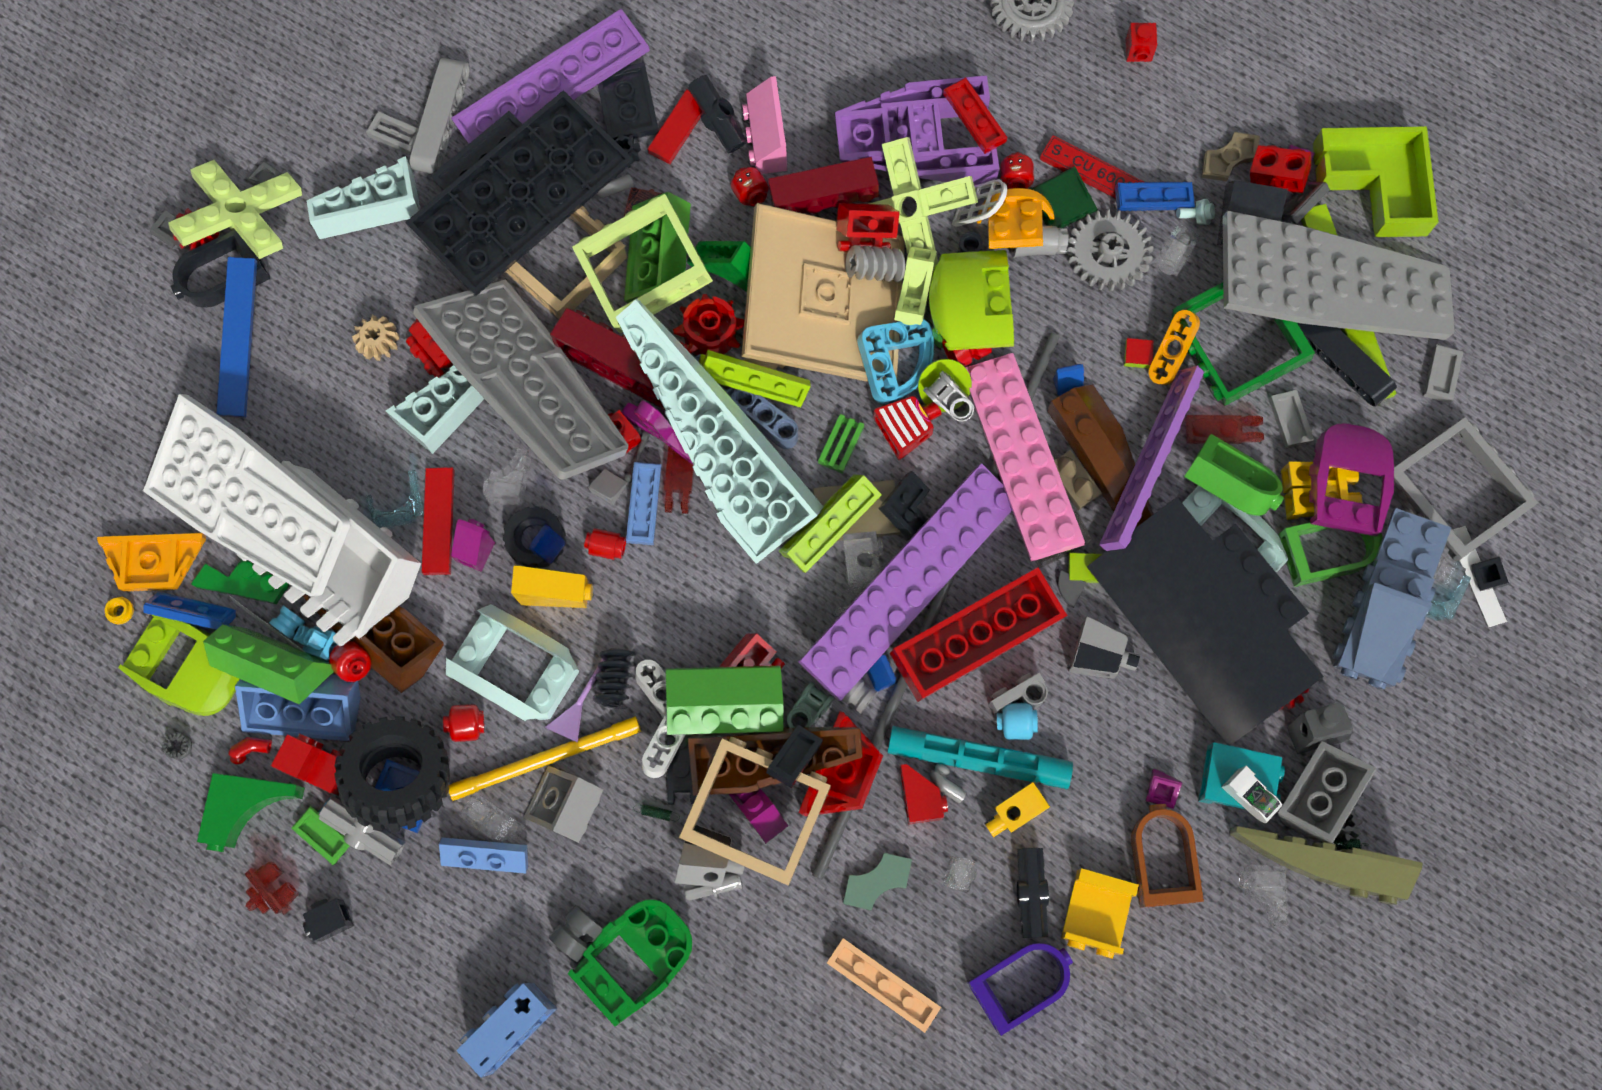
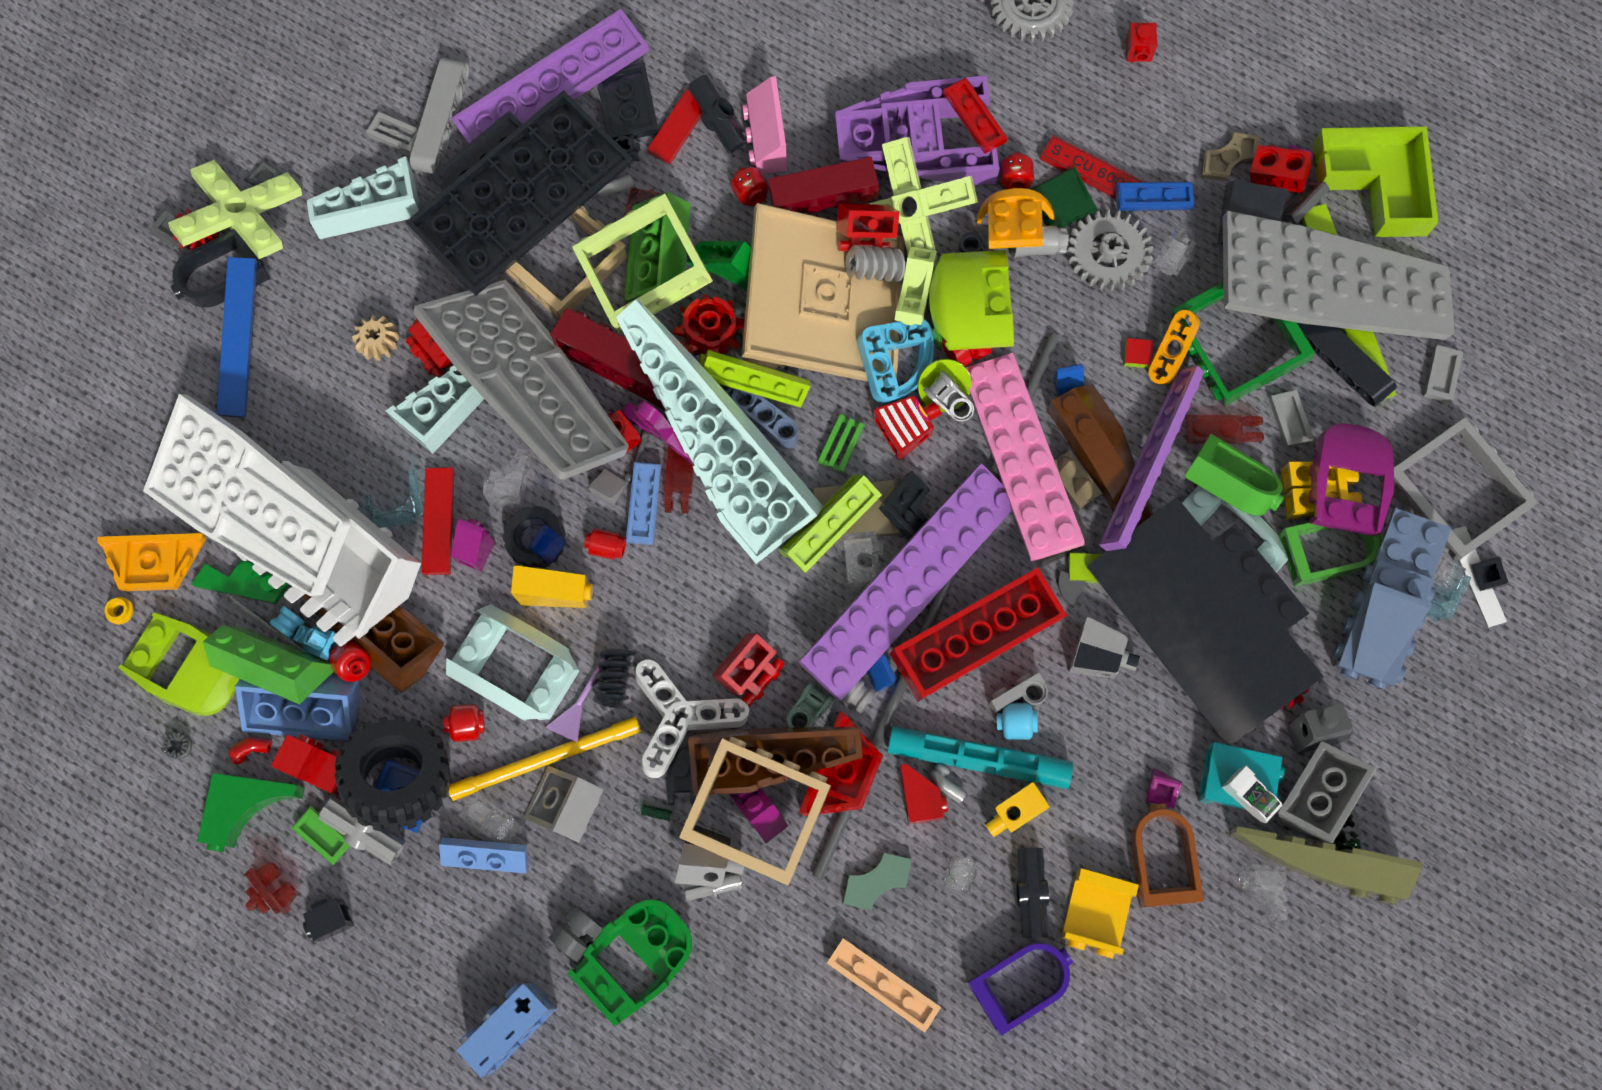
blue tile [143,592,236,630] -> none
bright green slope [666,666,783,735] -> none
black tile [766,725,823,788] -> none
white window [952,179,1007,227] -> none
light aqua plate [1176,199,1215,225] -> none

